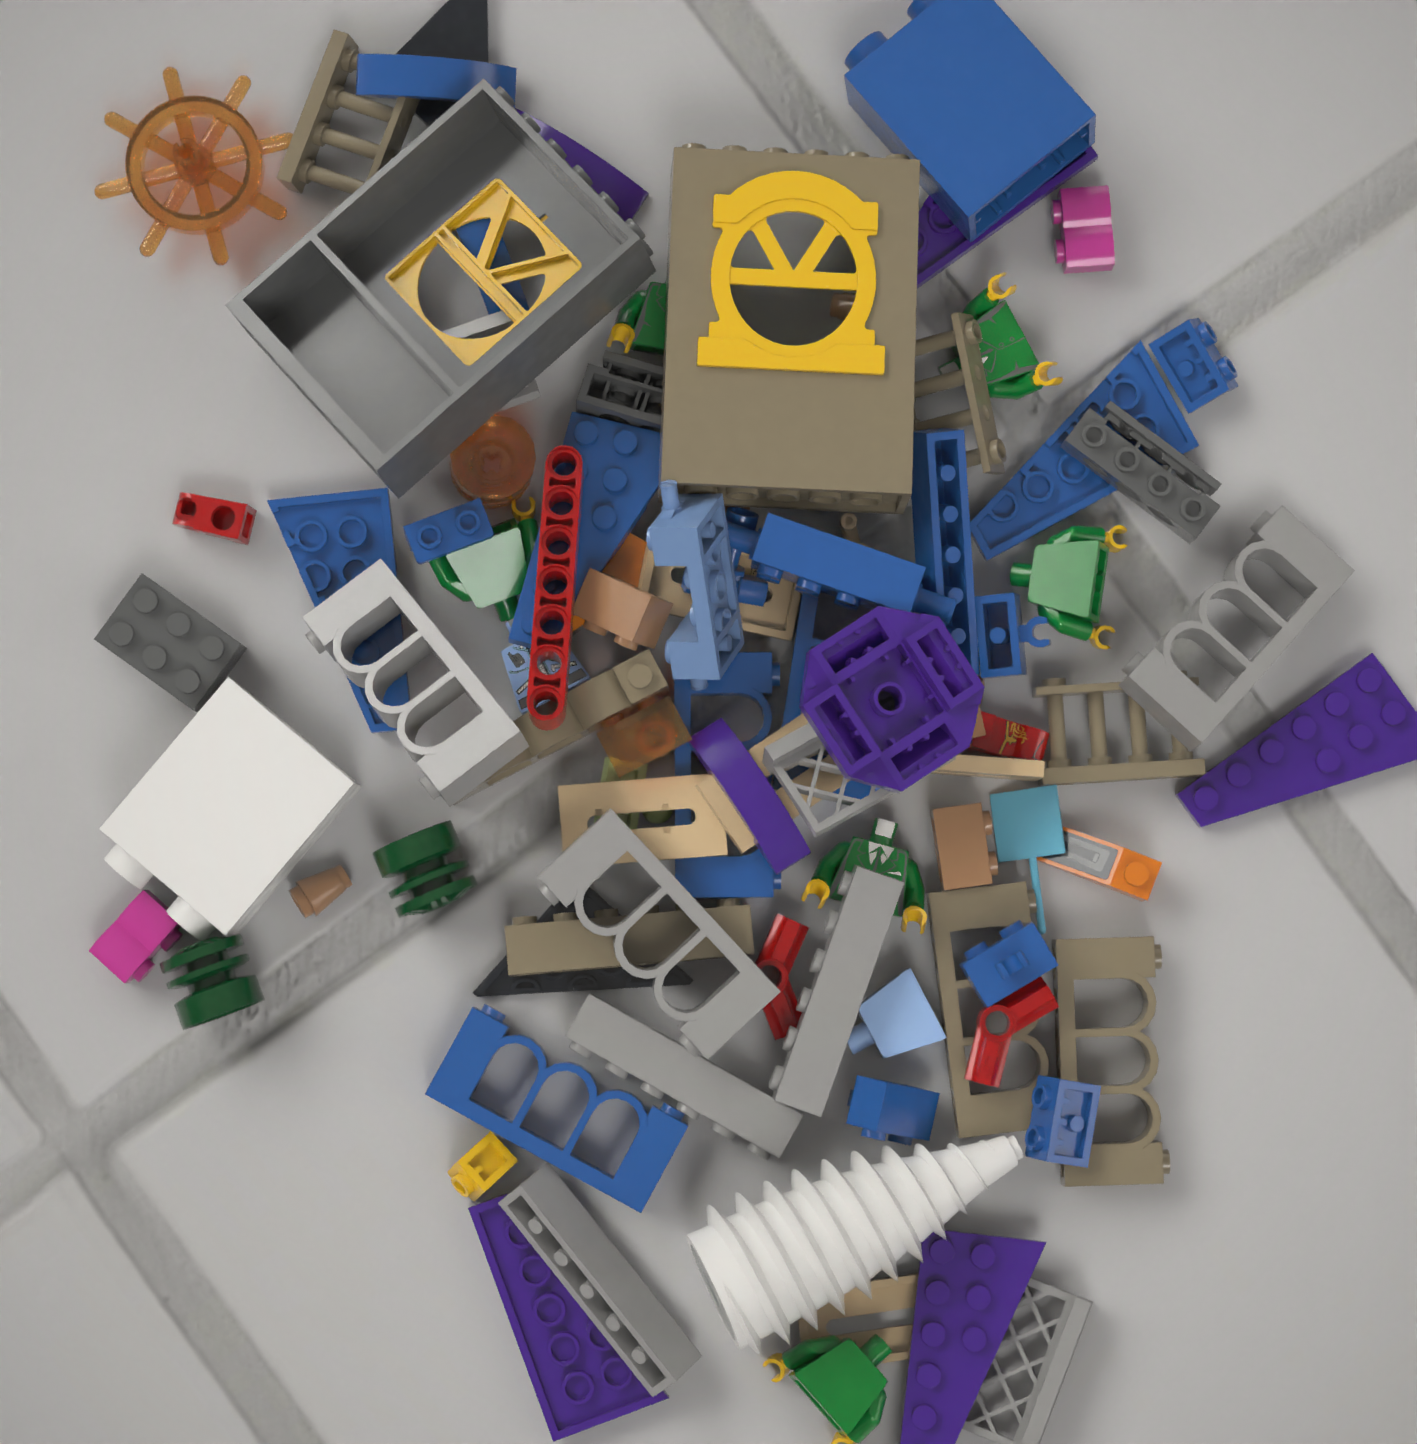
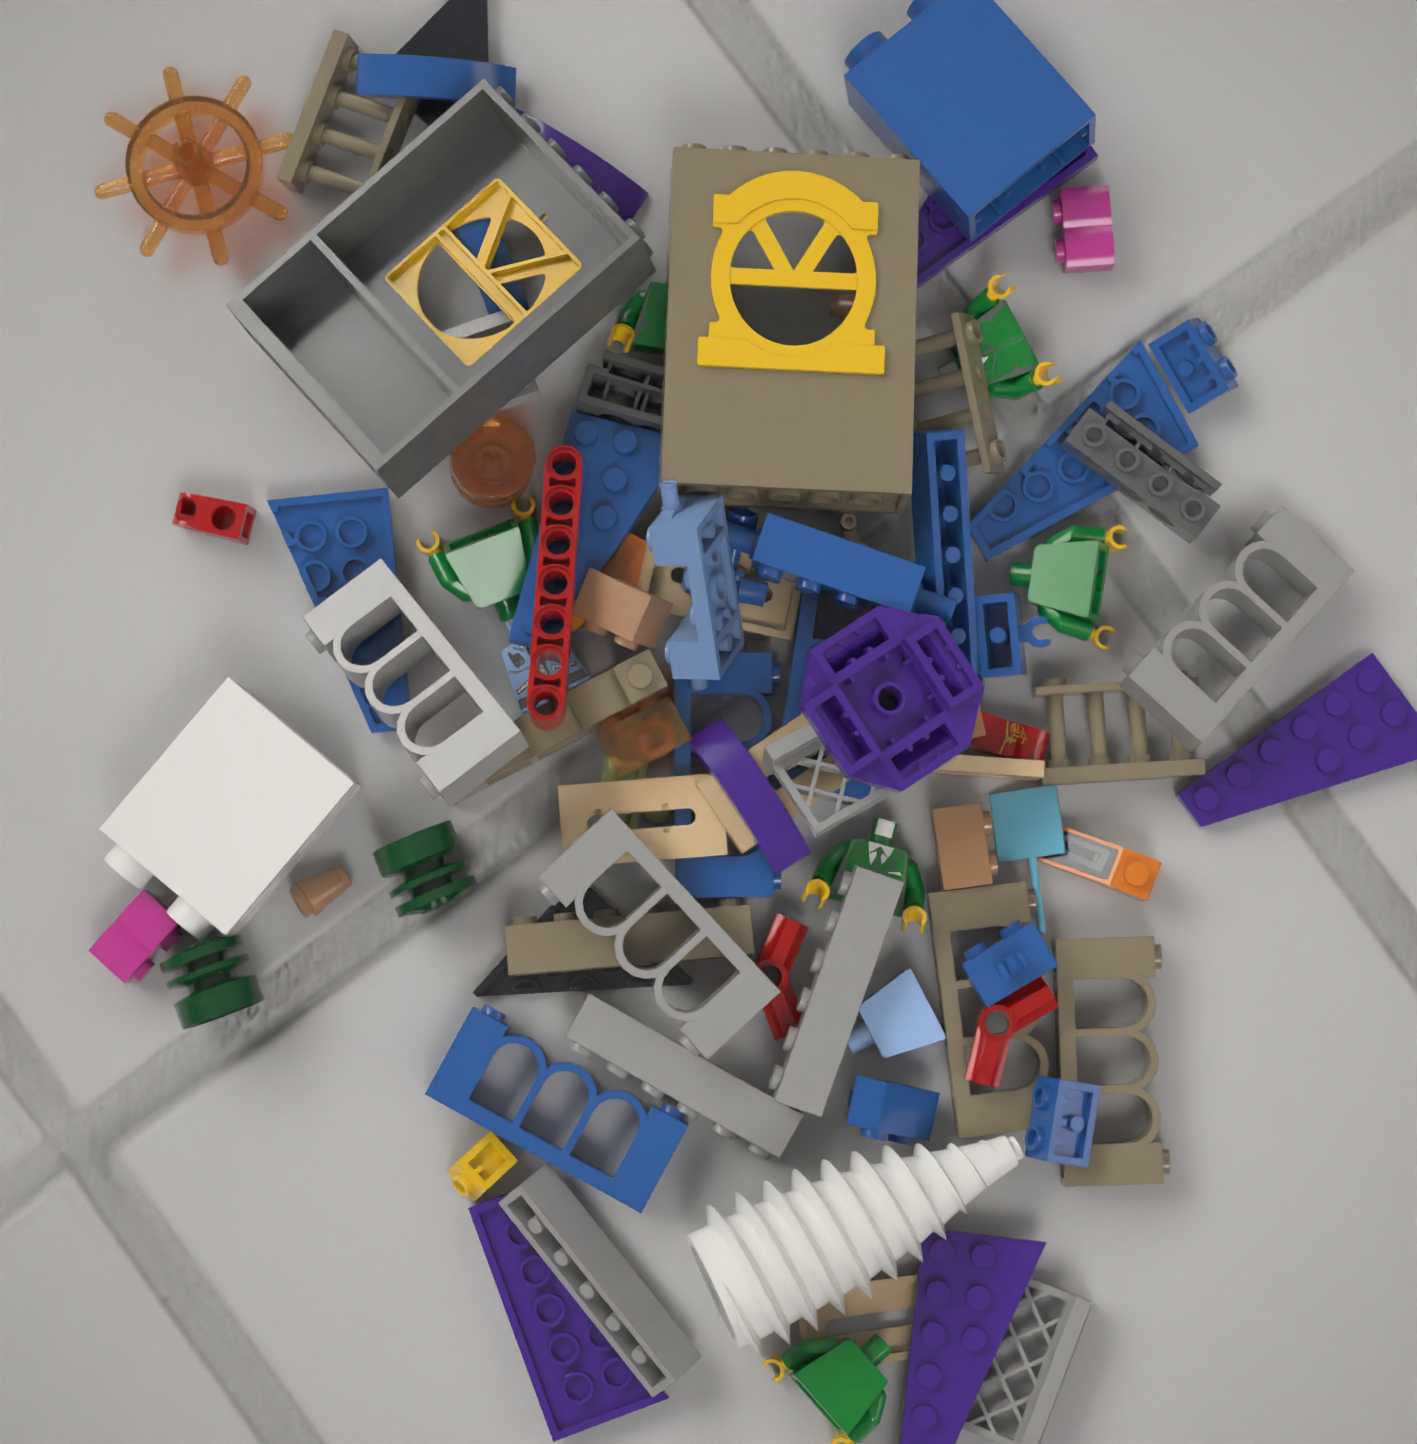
dark grey brick [94,573,247,712] -> none
blue bracket [403,498,494,564] -> none

